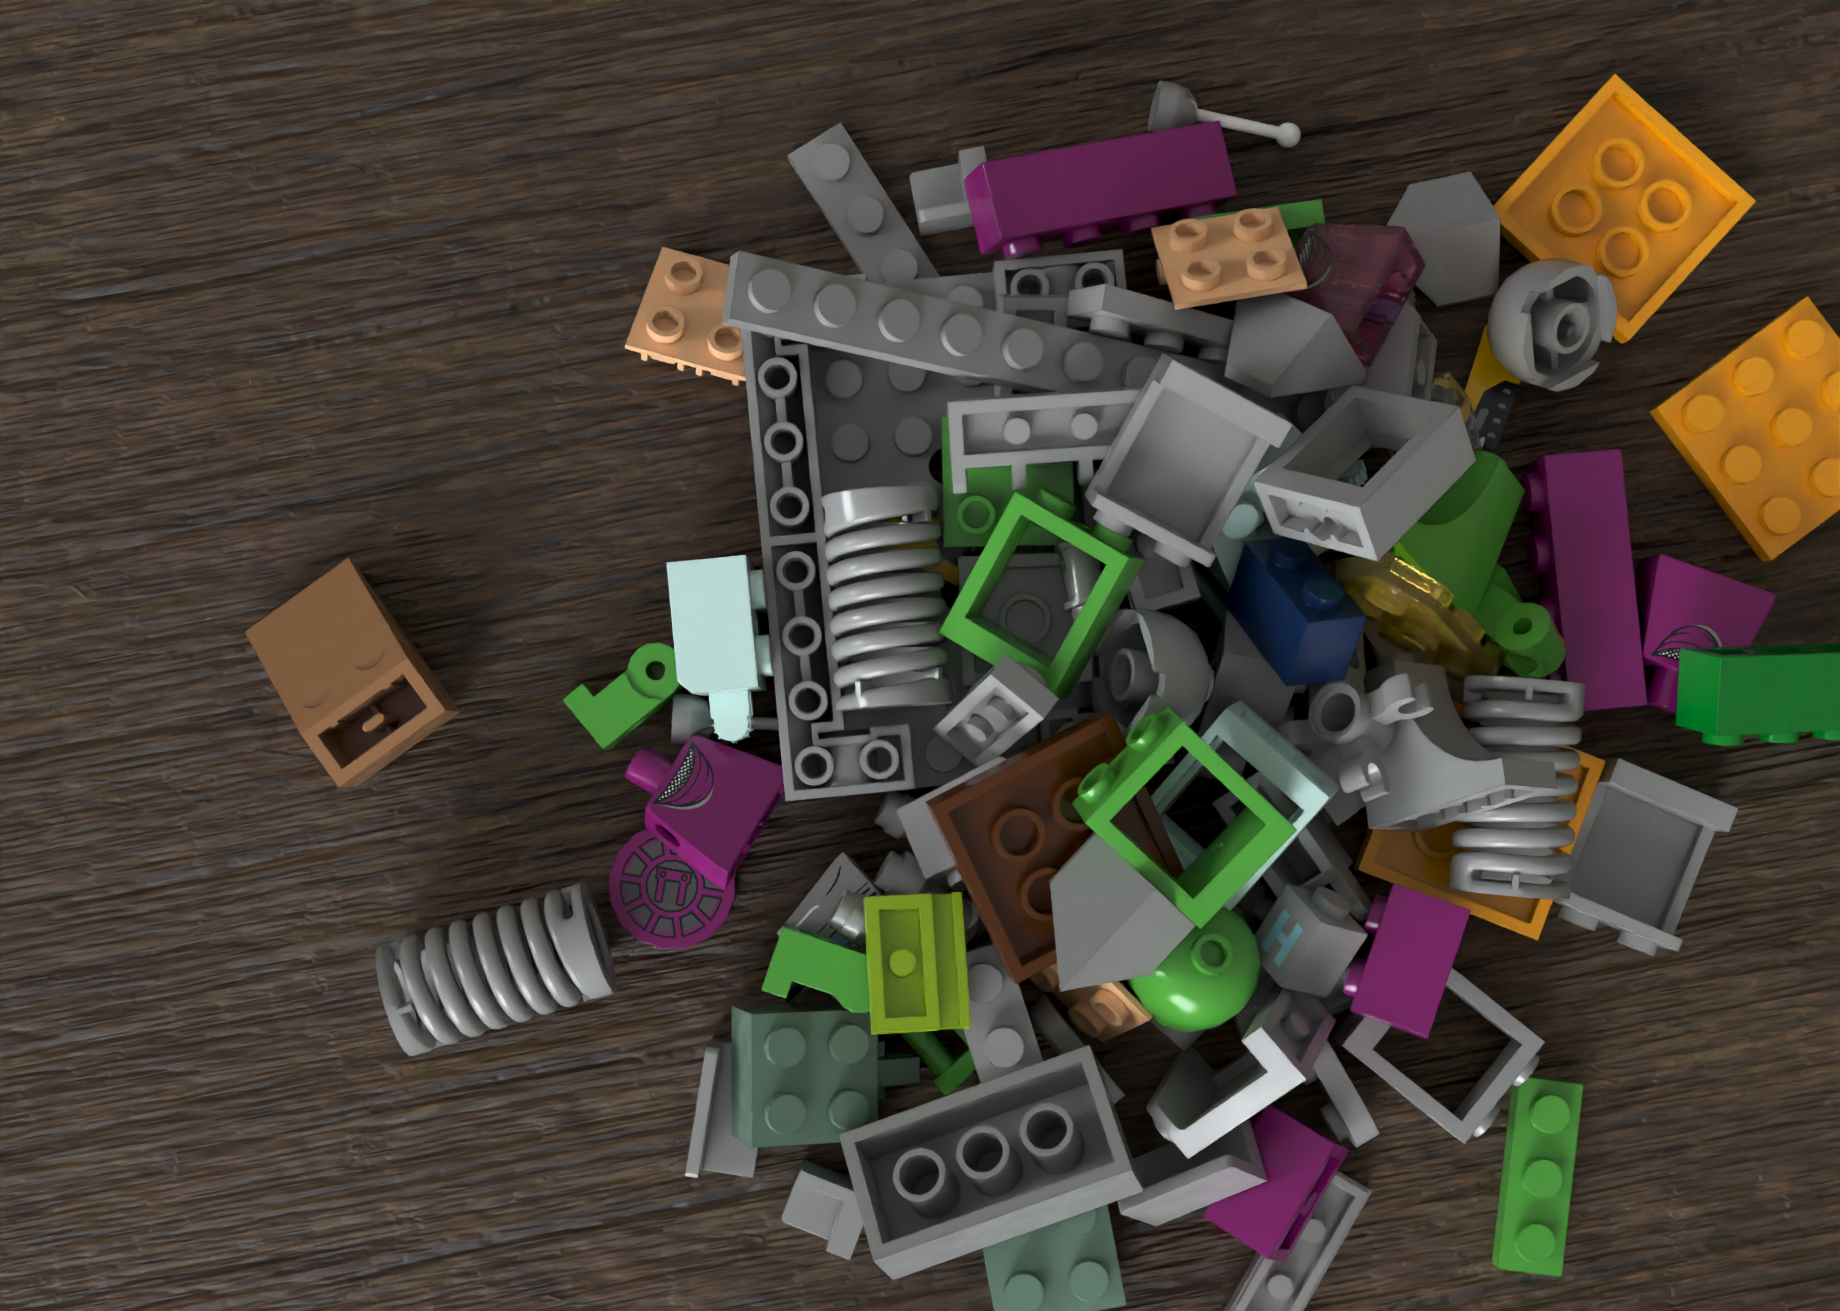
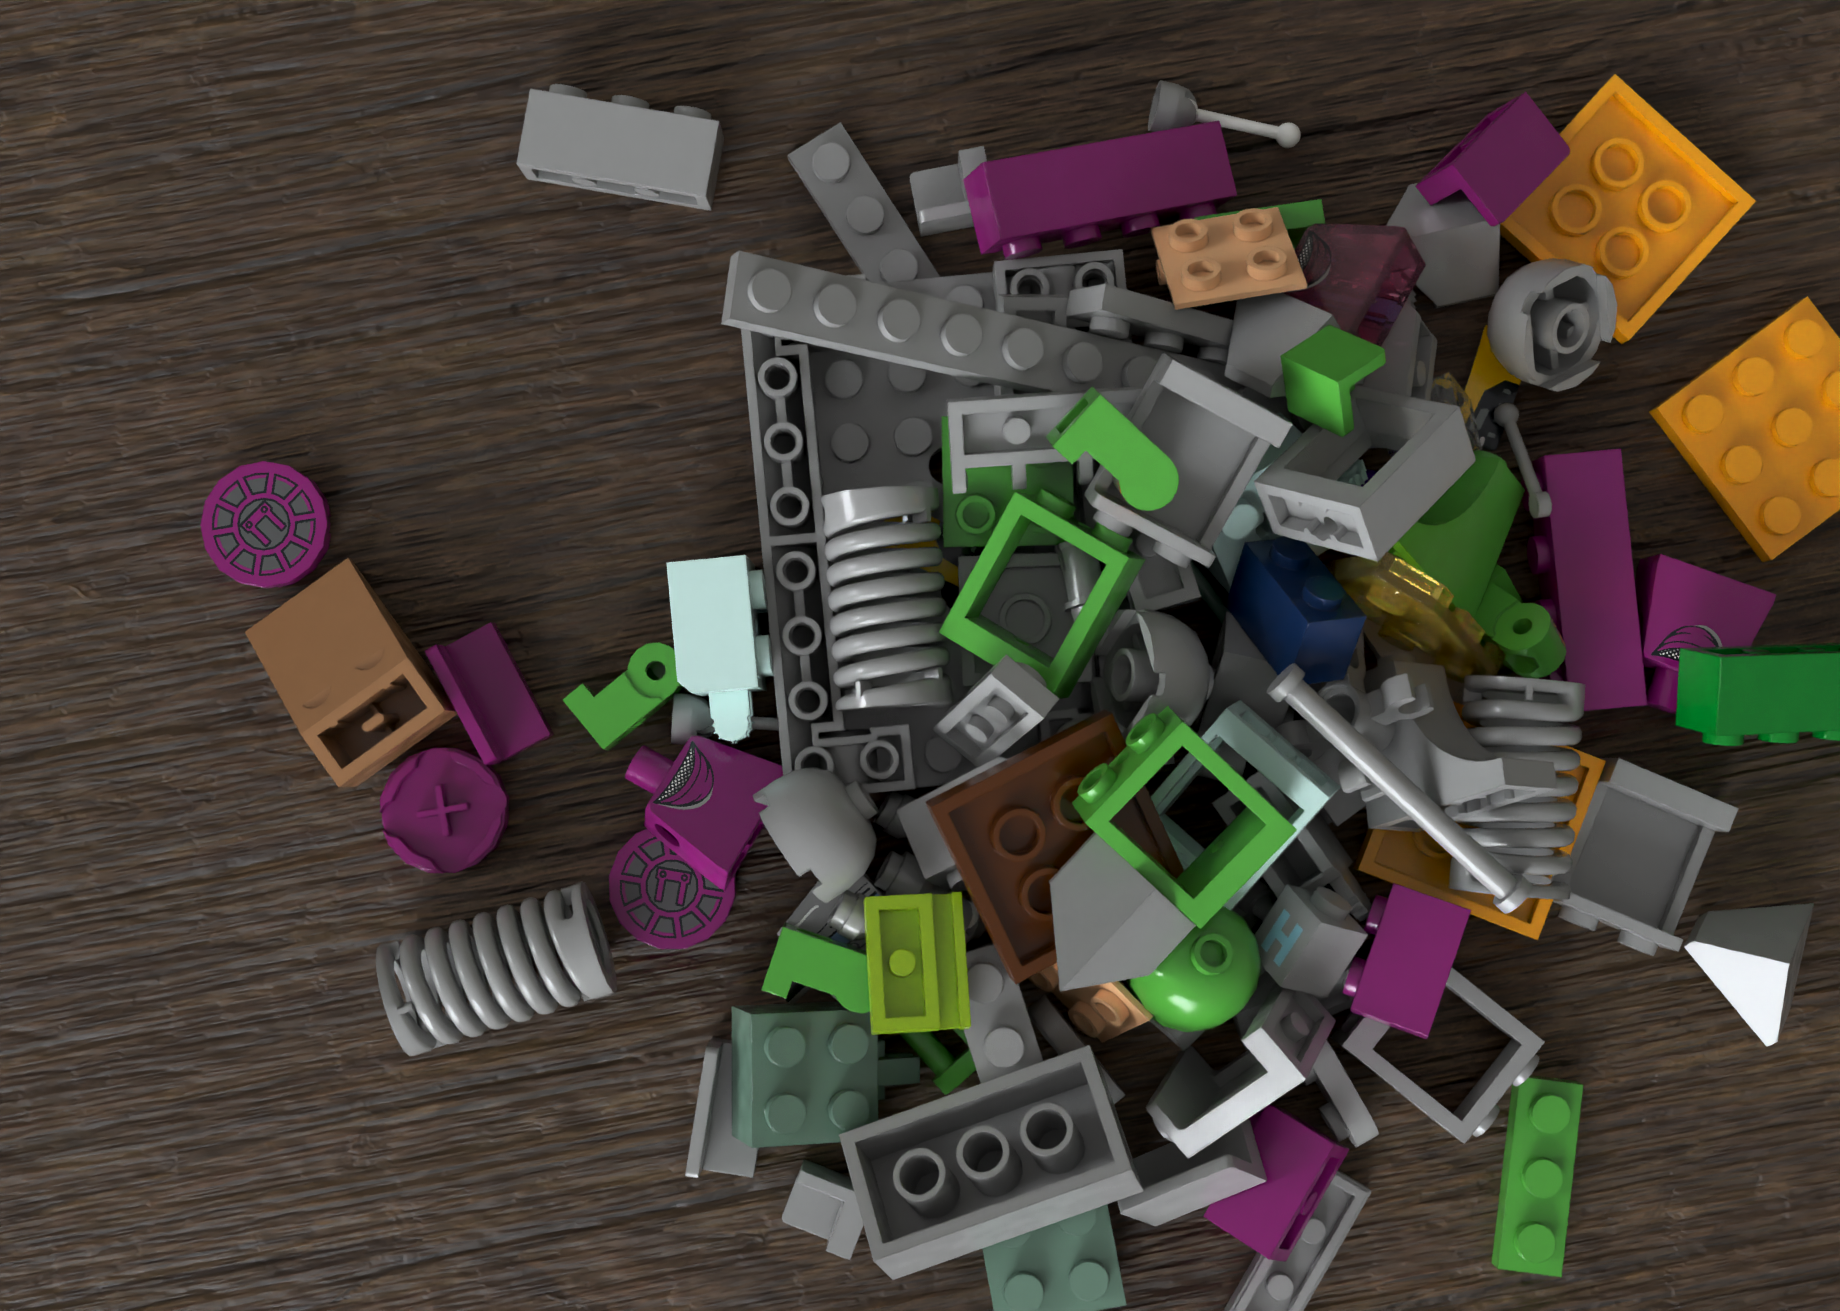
light nougat hinge [625,247,746,386] -> none
none -> tile [200,461,331,588]
none -> magenta tile [380,748,509,873]
none -> magenta panel [425,622,554,765]
none -> light grey brick [516,84,724,211]
none -> light grey cylinder [753,767,879,904]
none -> bright green leg [1046,386,1179,511]
none -> light grey bar [1266,663,1533,914]
none -> bright green panel [1280,324,1386,437]
none -> magenta panel [1415,92,1570,227]
none -> light grey hinge [1494,402,1552,518]
none -> light grey slope [1684,903,1814,1047]

